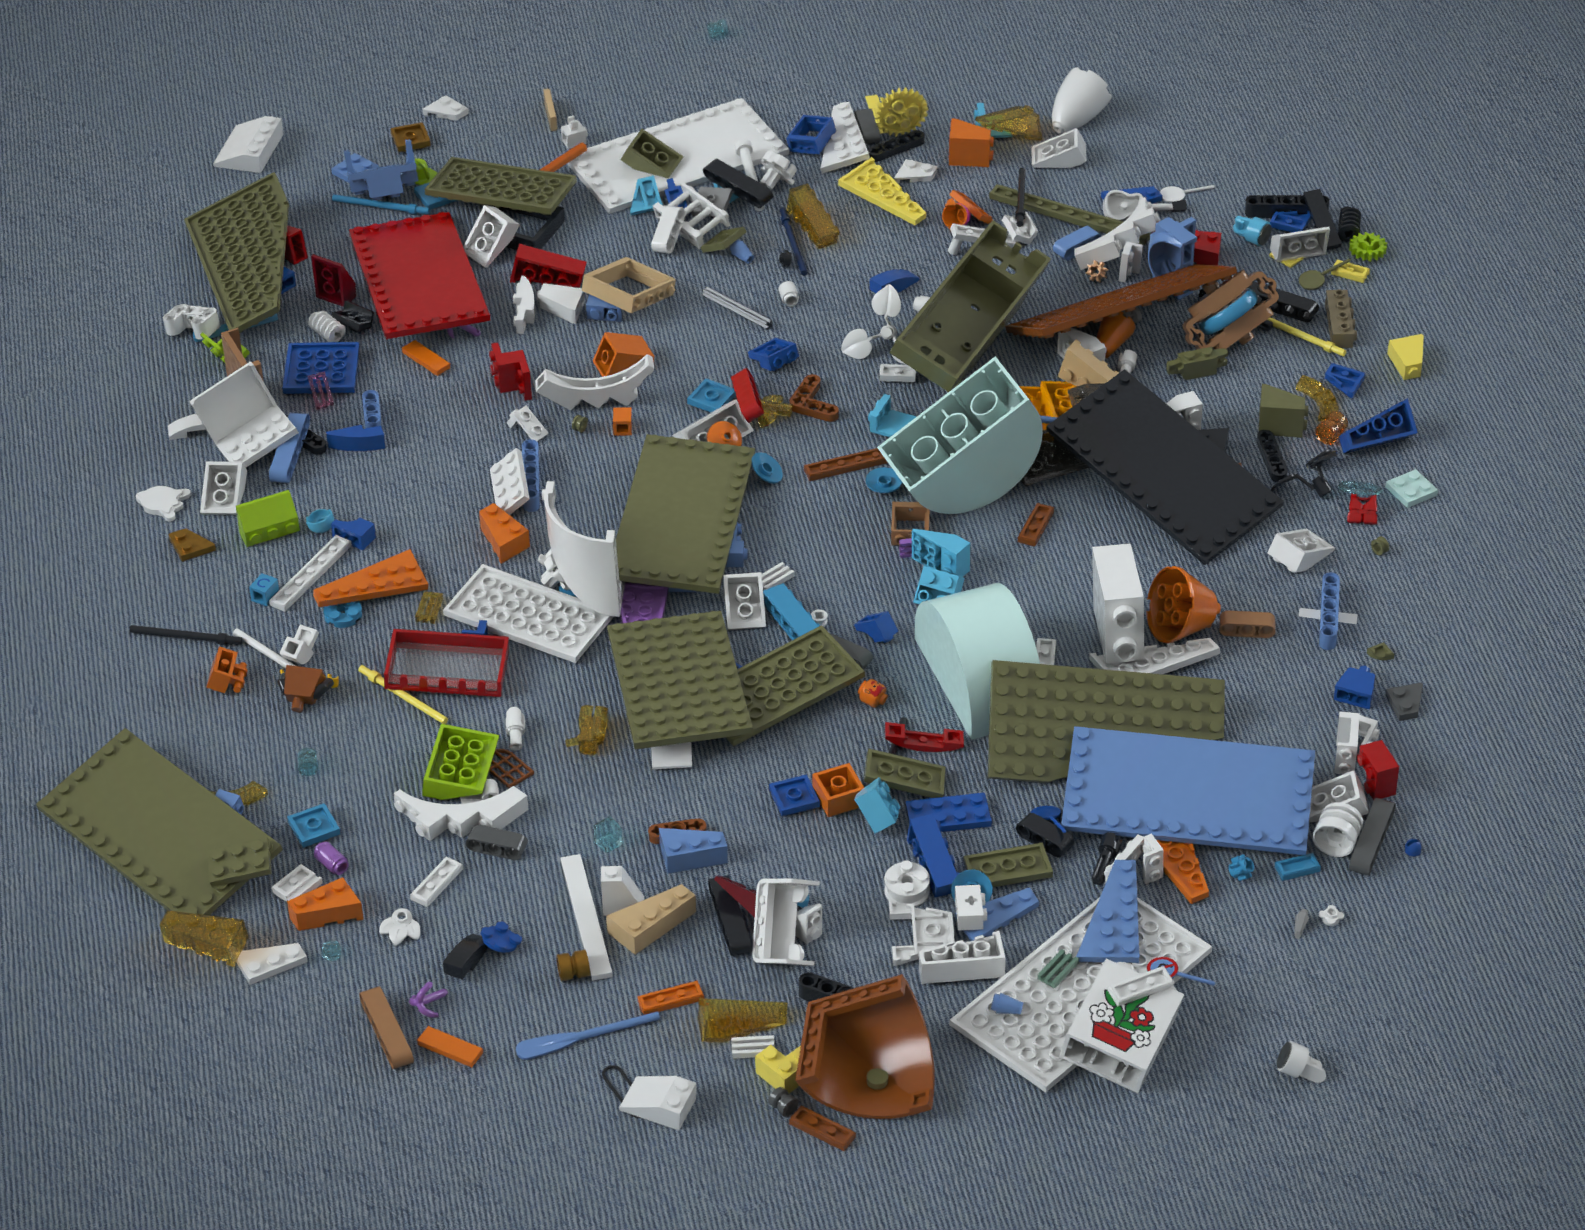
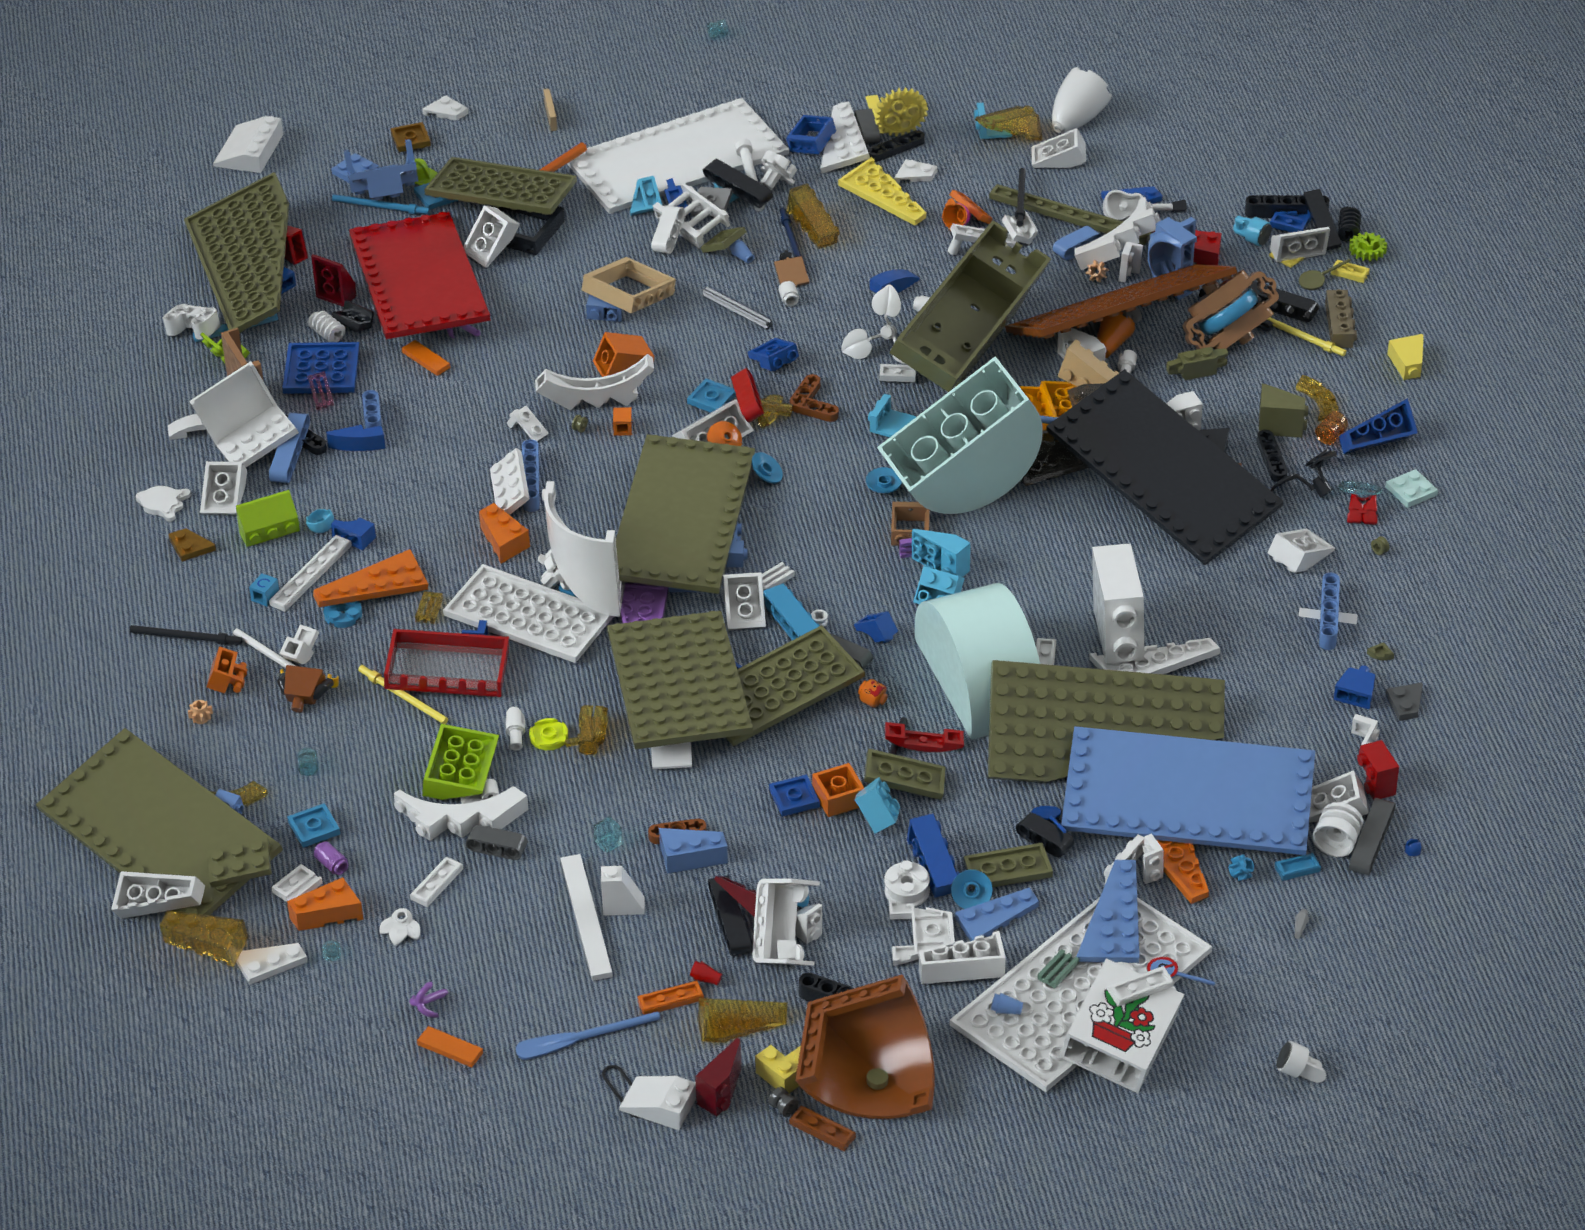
medium nougat beam [359,986,414,1070] -> none
black slope [443,934,488,980] -> none
blue piece [480,922,522,953] -> none
red bracket [489,342,532,401] -> none
dark orange window [489,749,534,788] -> none
red wedge [510,244,587,288] -> none
white slope [513,276,535,334] -> none
white slope [537,283,585,324] -> none
pearl gold wheel [556,949,590,981] -> none
white brick [561,115,588,149] -> none
tan wedge [606,884,696,955] -> none
olive slope [620,129,684,178] -> none
white tile [731,1035,775,1059] -> none
dark orange tile [804,448,888,481] -> none
blue plate [905,792,992,832] -> none
orange slope [949,118,994,167] -> none
white brick [955,885,987,931] -> none
dark orange tile [1018,503,1055,547] -> none
black piece [1091,832,1122,885] -> none
orange cone [1146,566,1221,643] -> none
white piece [1160,185,1215,203] -> none
medium nougat beam [1219,611,1276,638] -> none
white plate [1319,905,1344,926] -> none
blue wing [1325,363,1366,398] -> none
white panel [1334,712,1360,774] -> none
none -> white wedge [111,871,205,919]
none -> light nougat gear [188,700,213,724]
none -> neon yellow tile [529,718,568,750]
none -> red cone [690,961,722,986]
none -> dark red slope [695,1037,742,1117]
none -> medium nougat piece [774,256,809,287]
none -> white piece [777,940,797,959]

